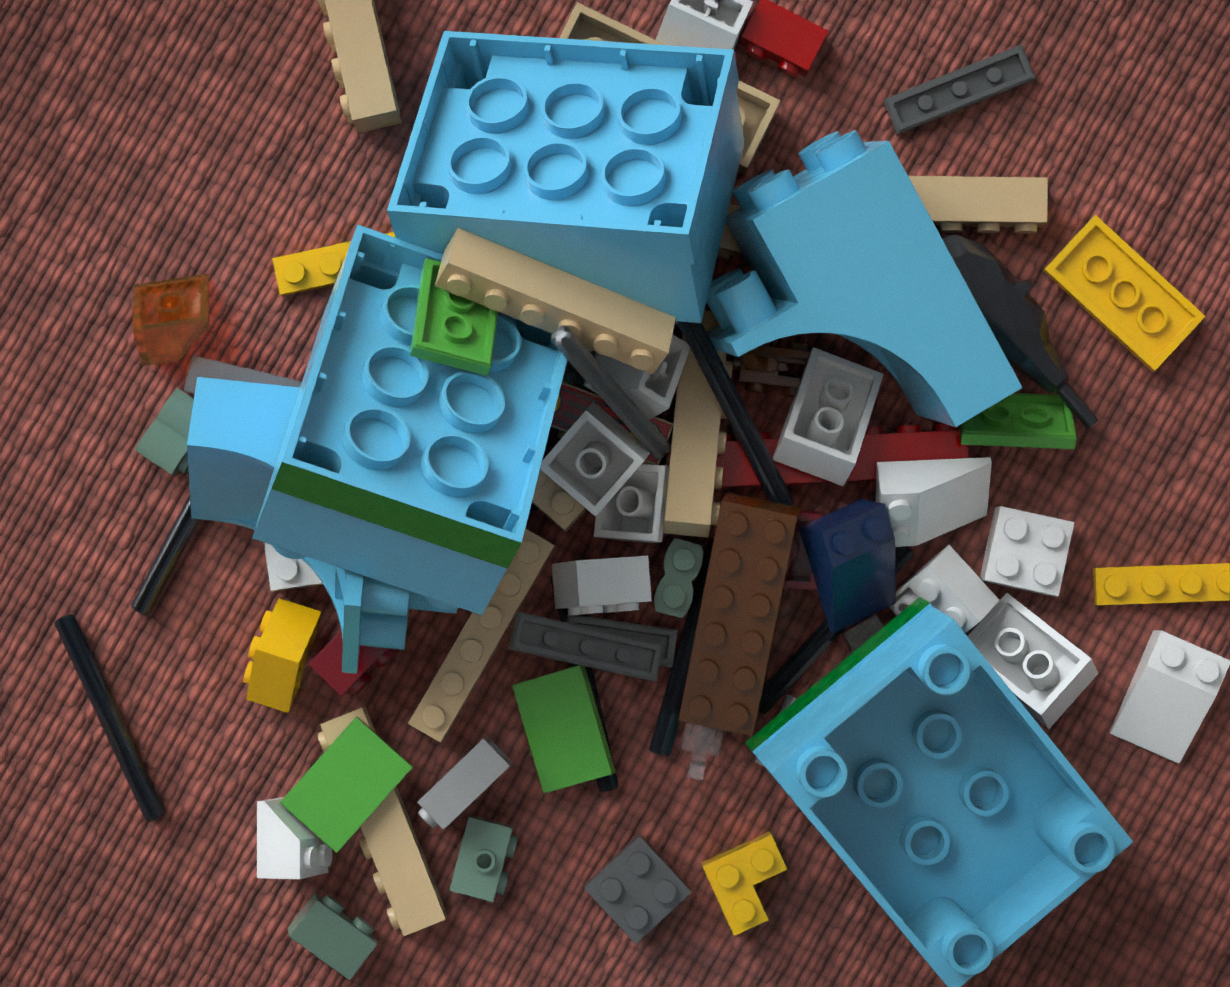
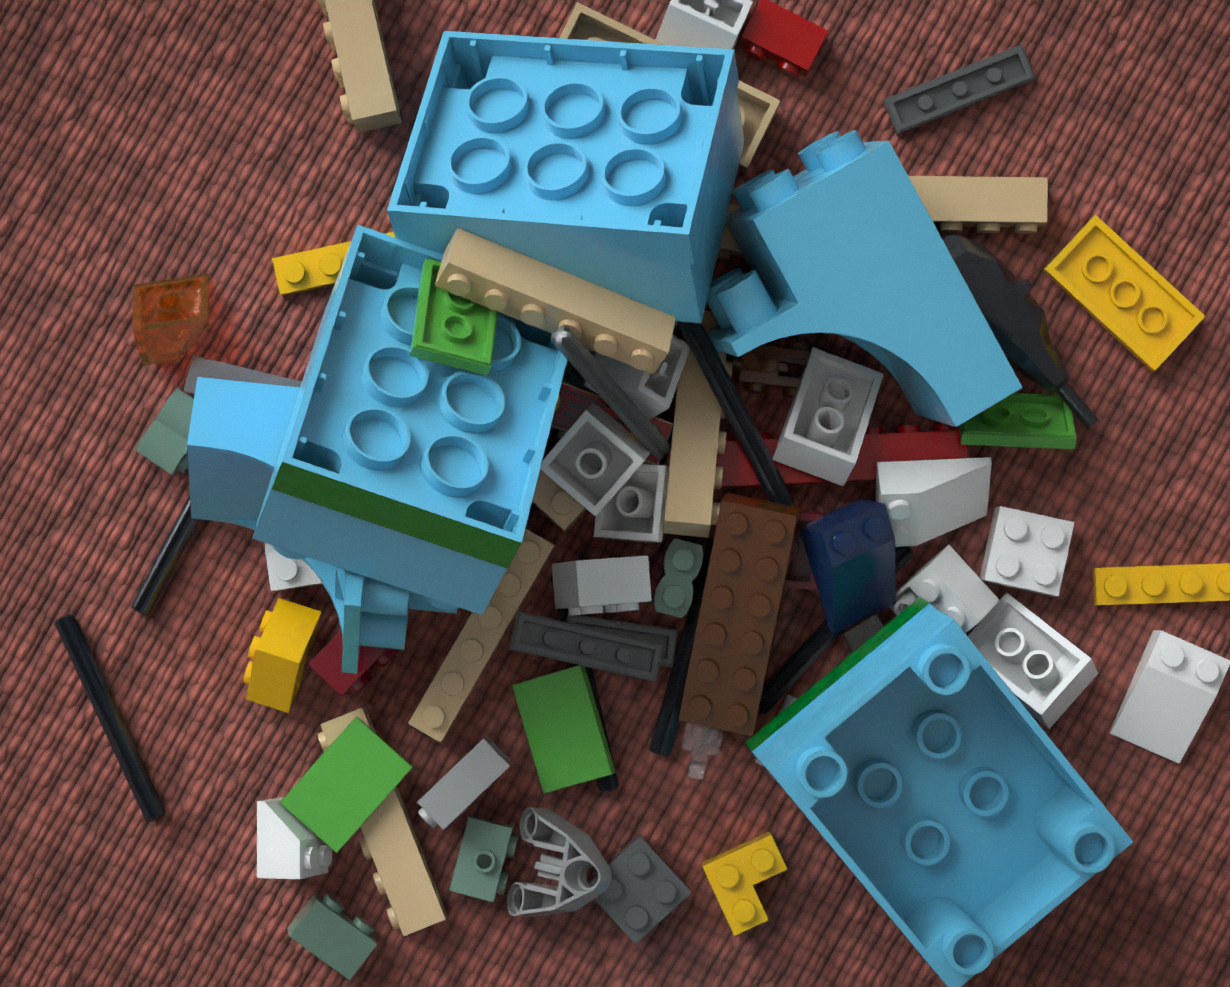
none -> light grey connector [507,807,612,916]

